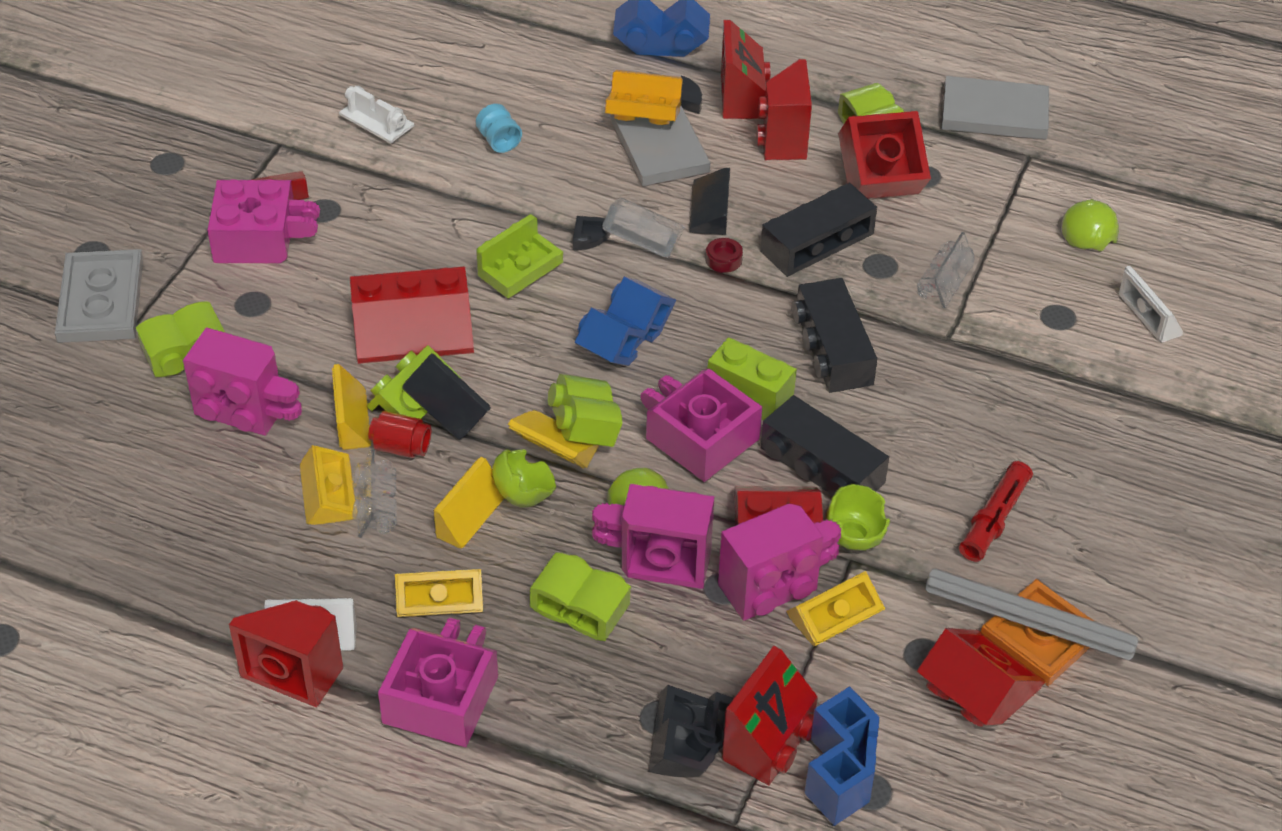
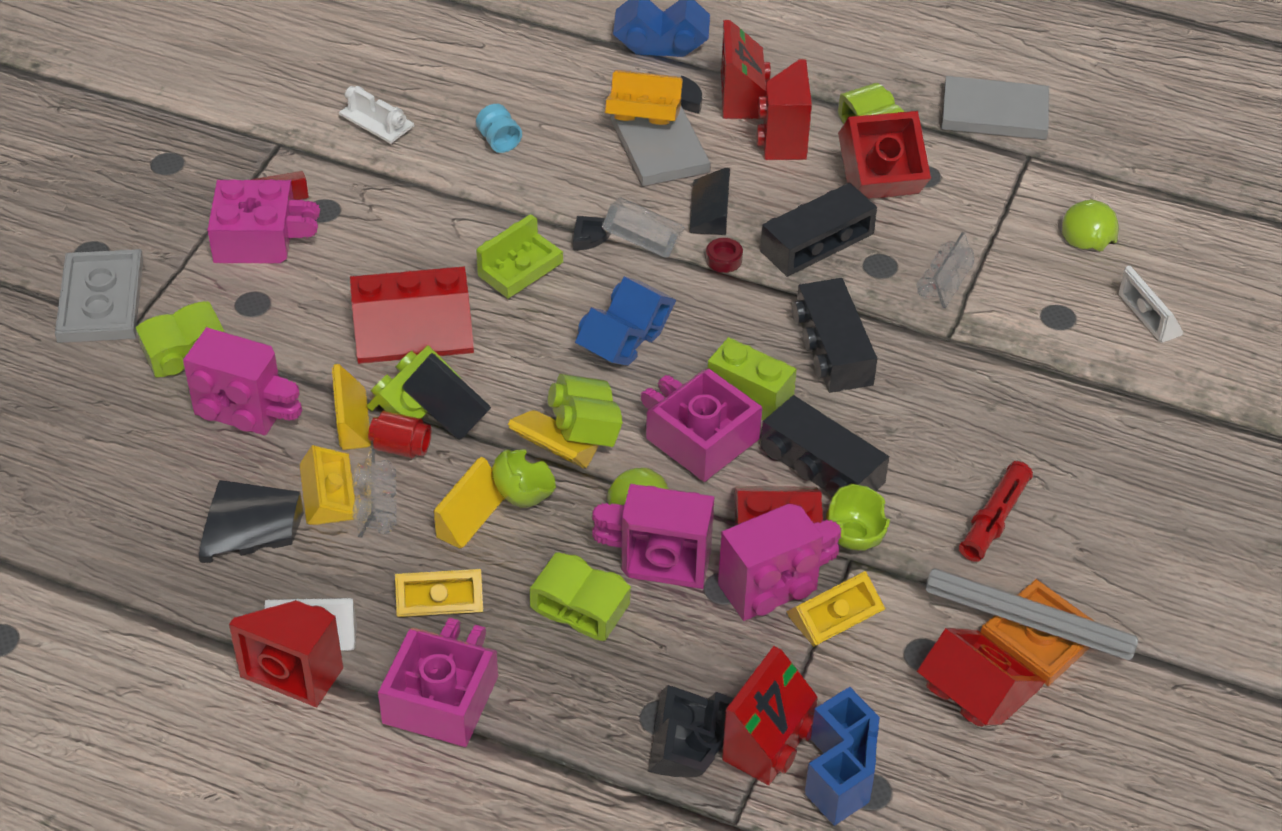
none -> black slope [198,480,304,563]

